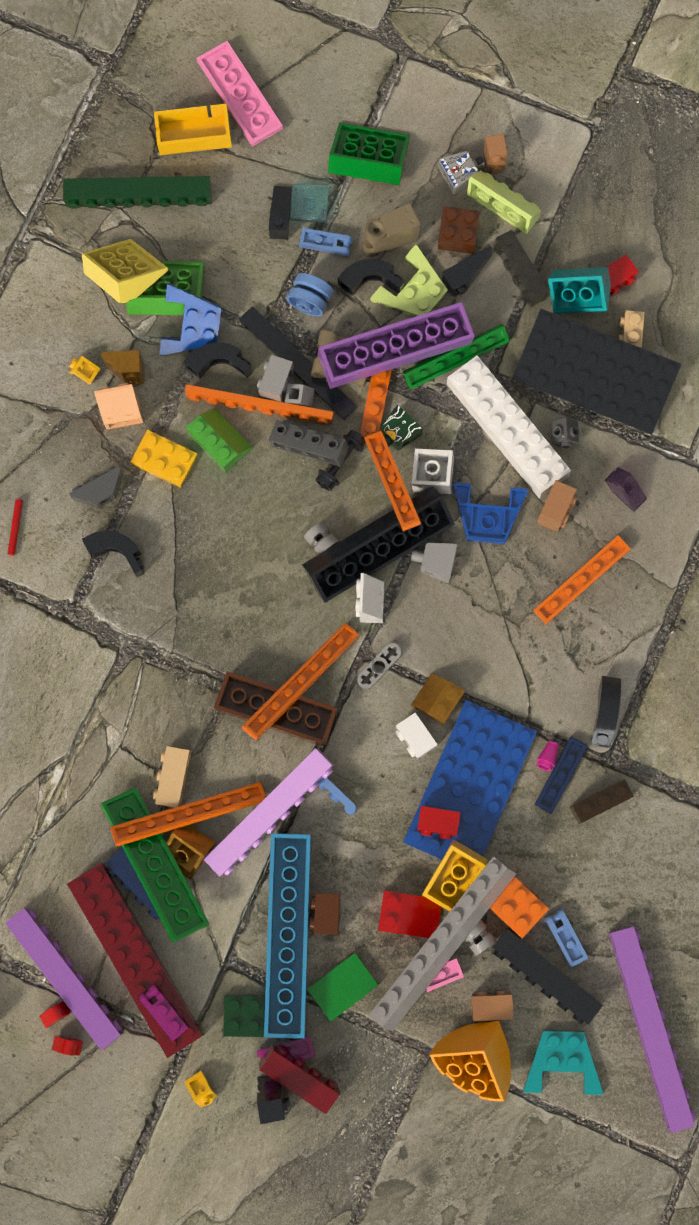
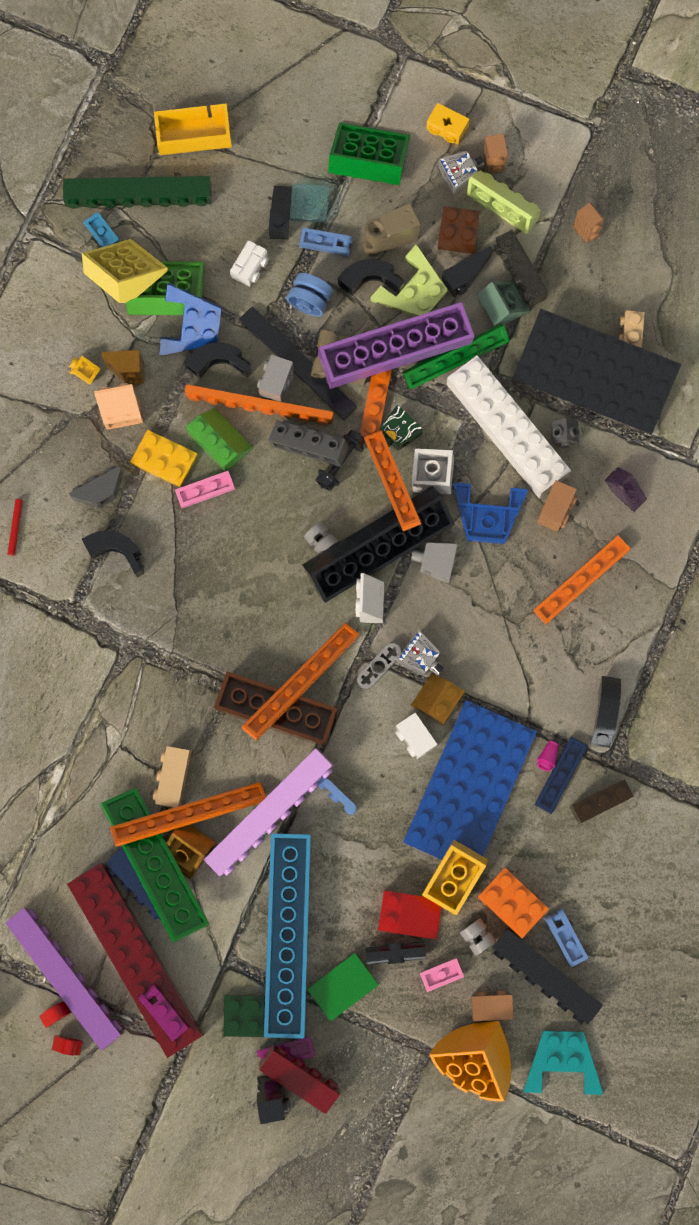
yellow bracket [184,1071,217,1107] -> none
bright pink plate [196,41,283,147] -> none
light grey brick [285,384,315,407] -> none
reddish brown brick [310,893,341,935] -> none
light grey brick [369,856,516,1031] -> none
red brick [417,806,460,840] -> none
teal slope [548,267,611,313] -> none
red brick [607,254,639,296] -> none
medium lavender brick [608,926,696,1133] -> none
none -> dark azure plate [83,212,120,247]
none -> bright pink plate [175,471,235,509]
none -> white brick [230,241,269,287]
none -> black piece [365,942,426,965]
none -> torso [397,631,445,676]
none -> yellow brick [427,103,470,145]
none -> sand green slope [477,280,530,326]
none -> medium nougat brick [573,202,604,243]

